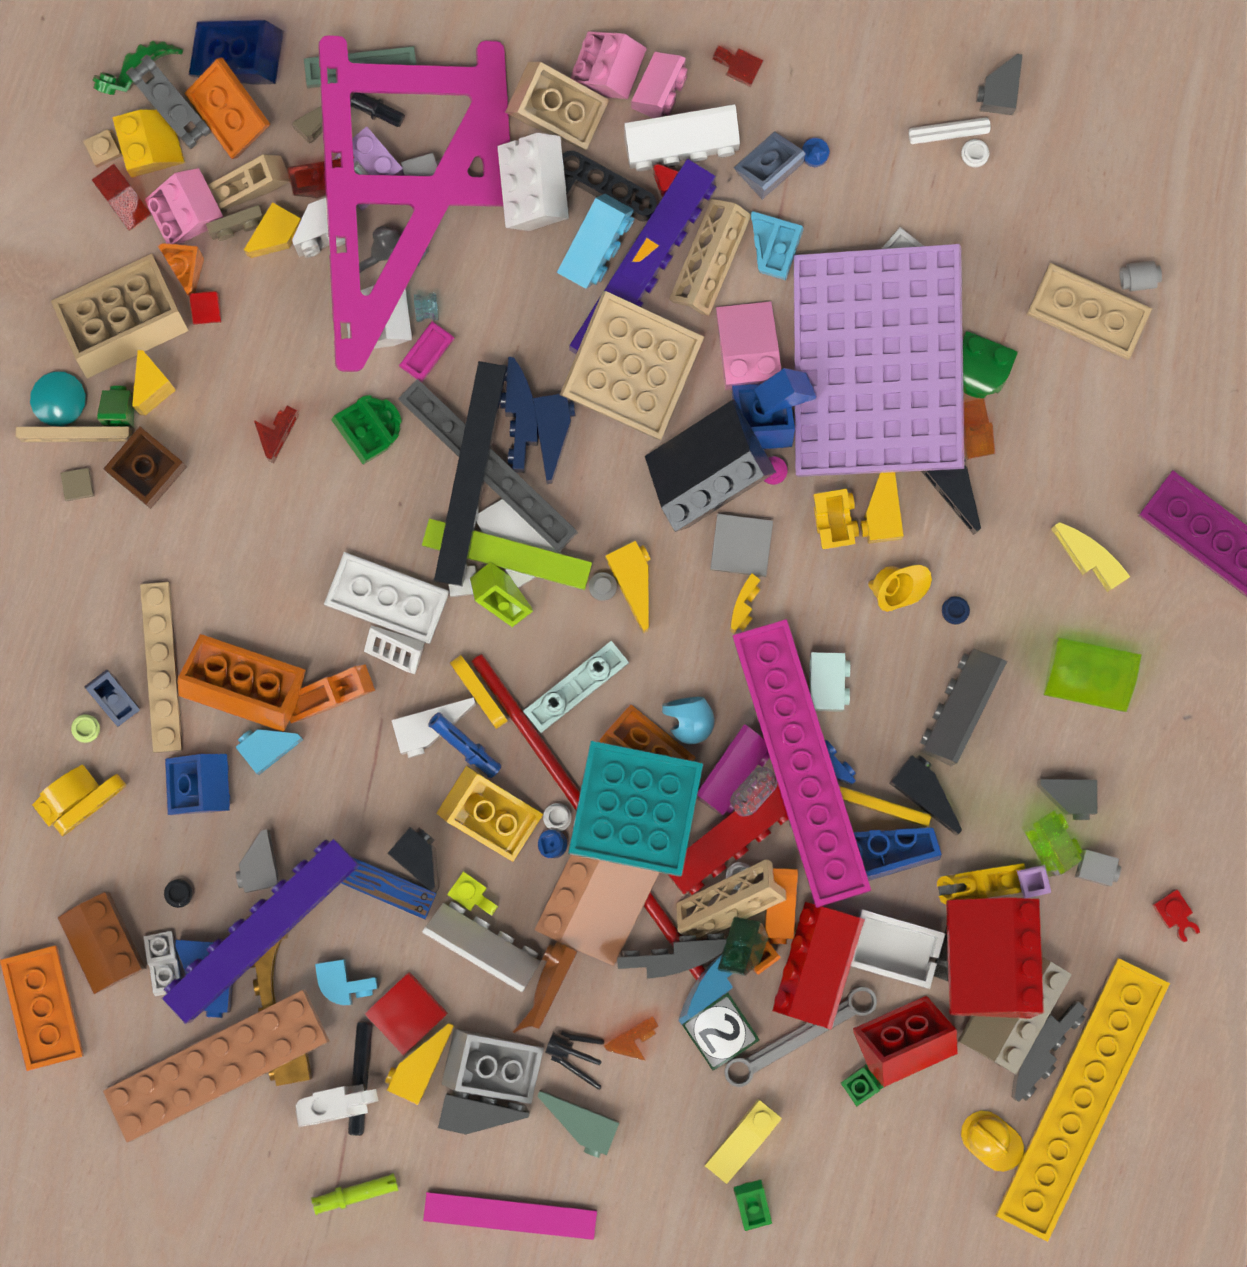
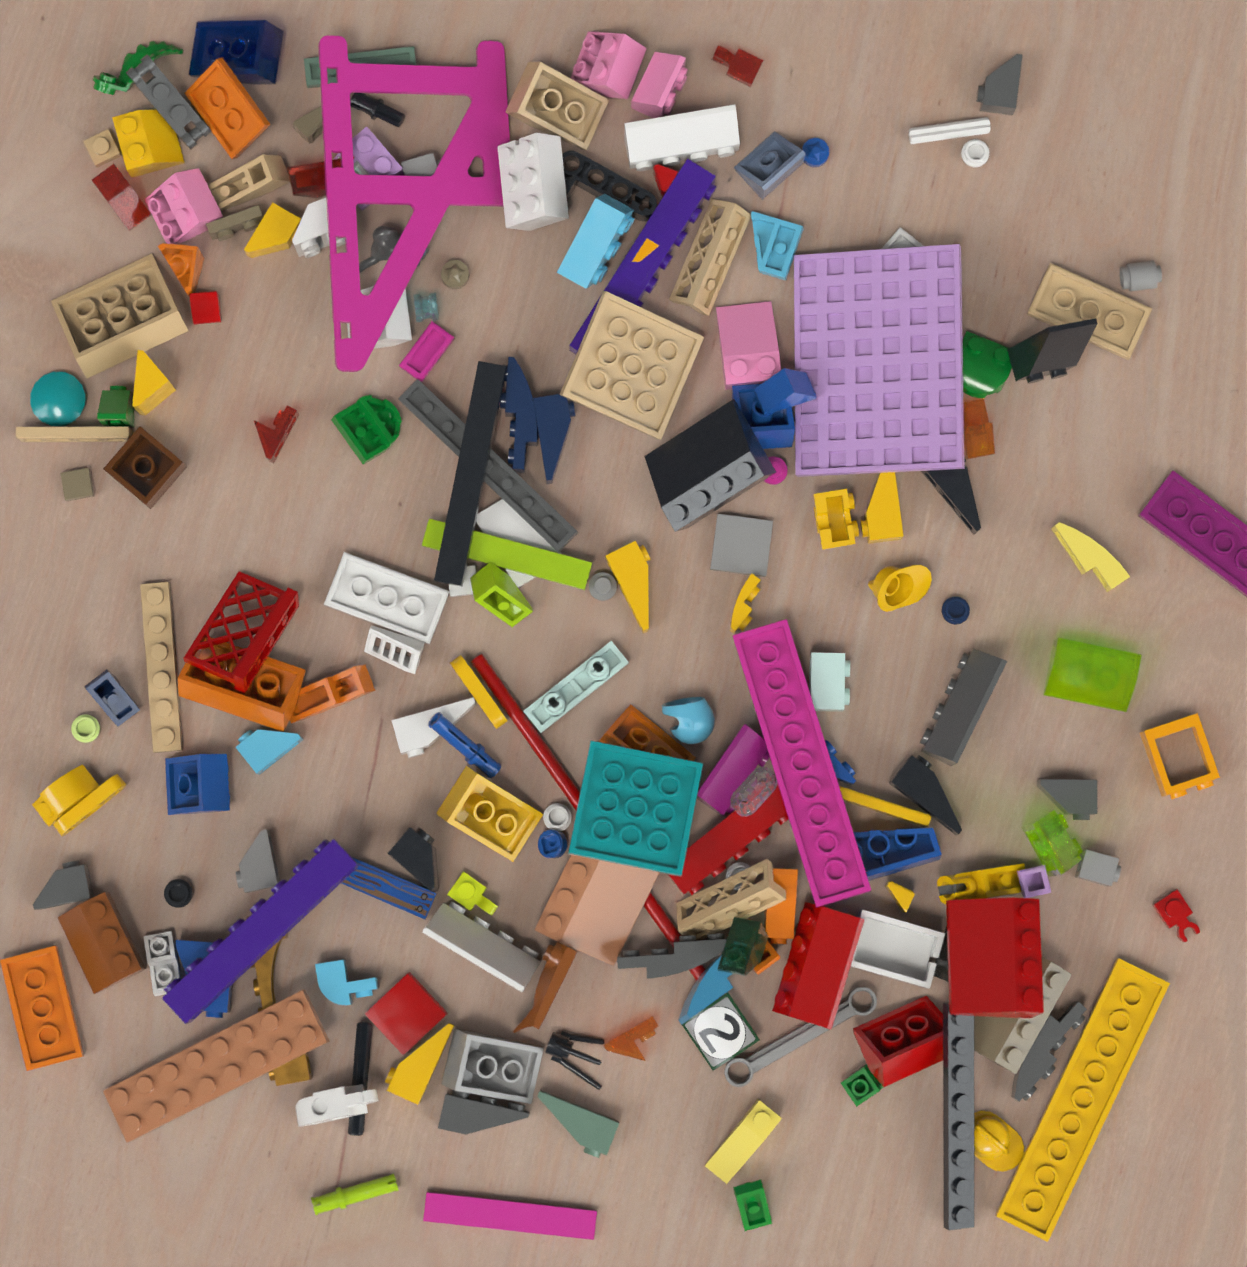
none -> dark grey slope [33,860,94,910]
none -> red fence [183,571,299,693]
none -> dark tan tile [441,260,469,289]
none -> yellow slope [885,881,915,913]
none -> plate [943,1002,974,1230]
none -> black slope [1007,318,1098,384]
none -> light orange window [1140,713,1220,800]

